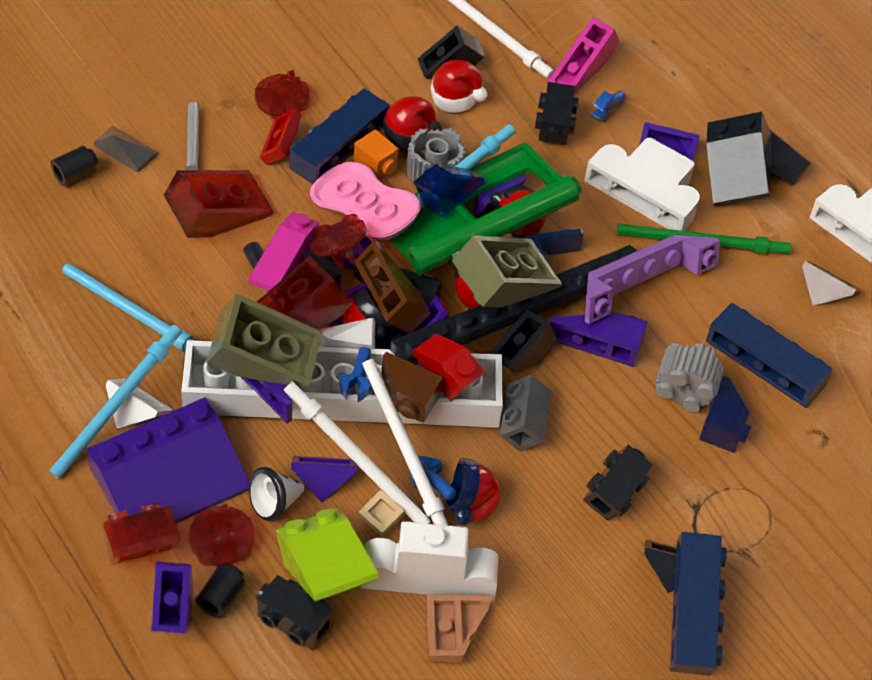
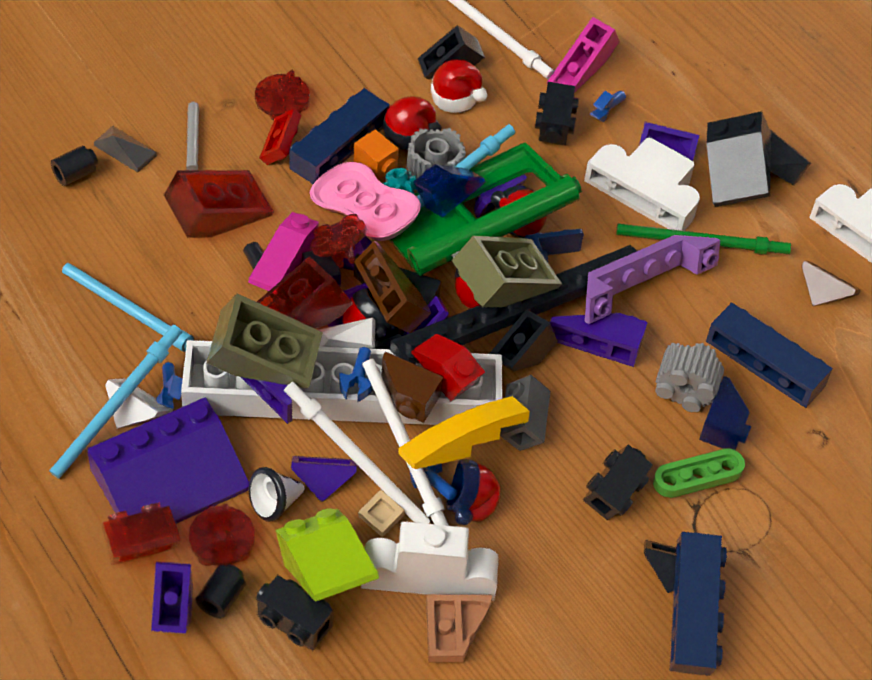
none -> blue bar [156,362,183,409]
none -> teal gear [383,168,419,195]
none -> yellow slope [398,396,530,470]
none -> bright green plate [653,449,745,498]

